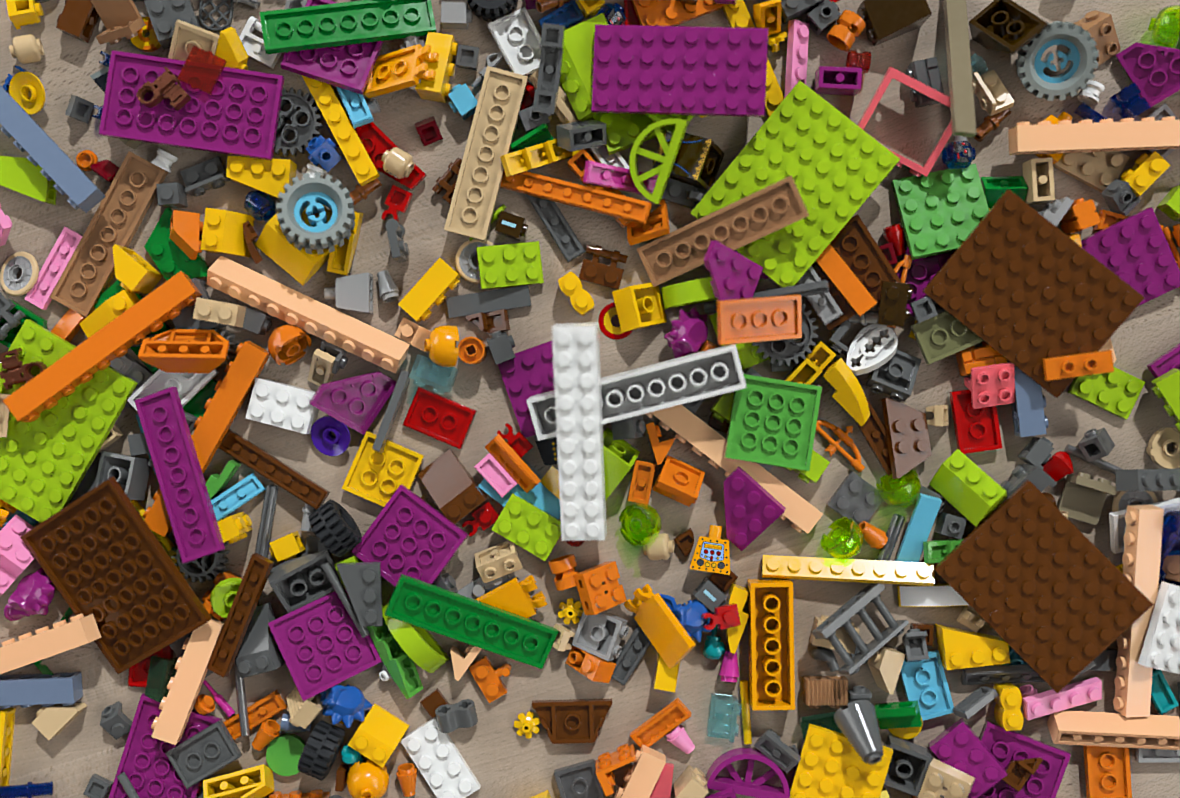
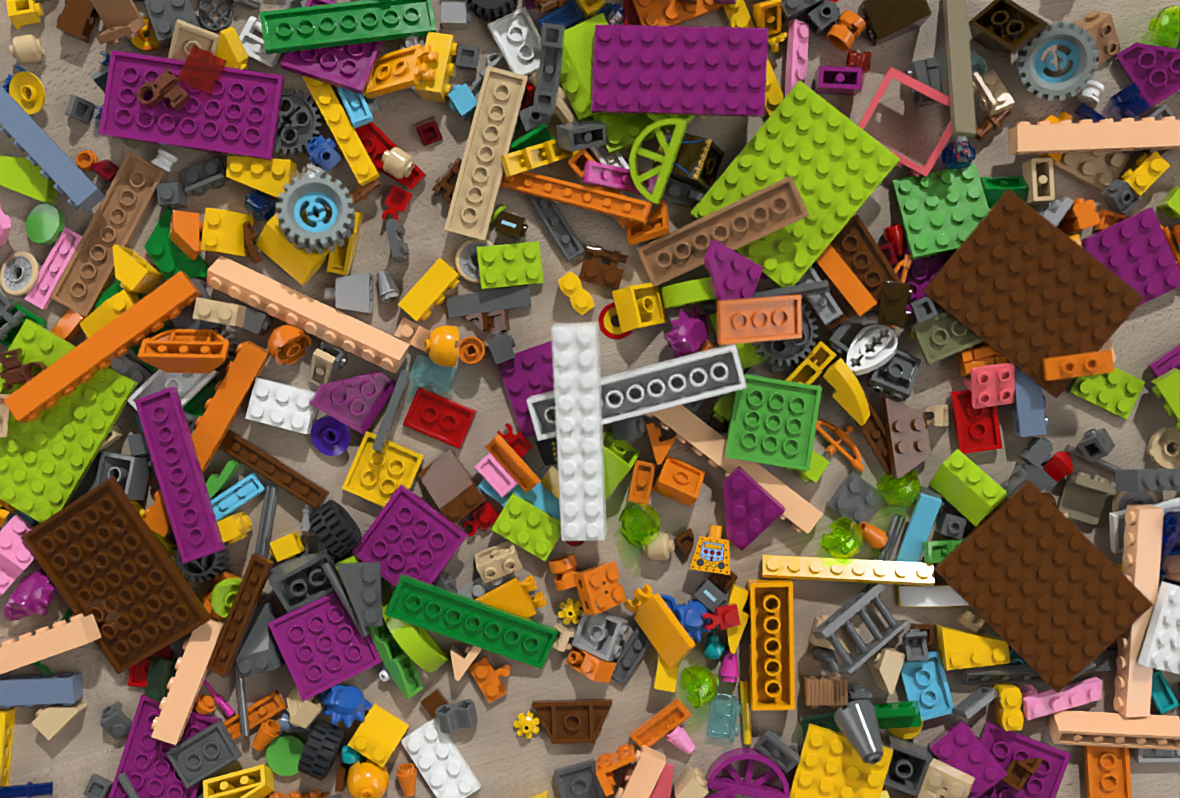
none -> bright green tile [26,203,65,245]
none -> clear neon green cylinder [681,665,719,709]

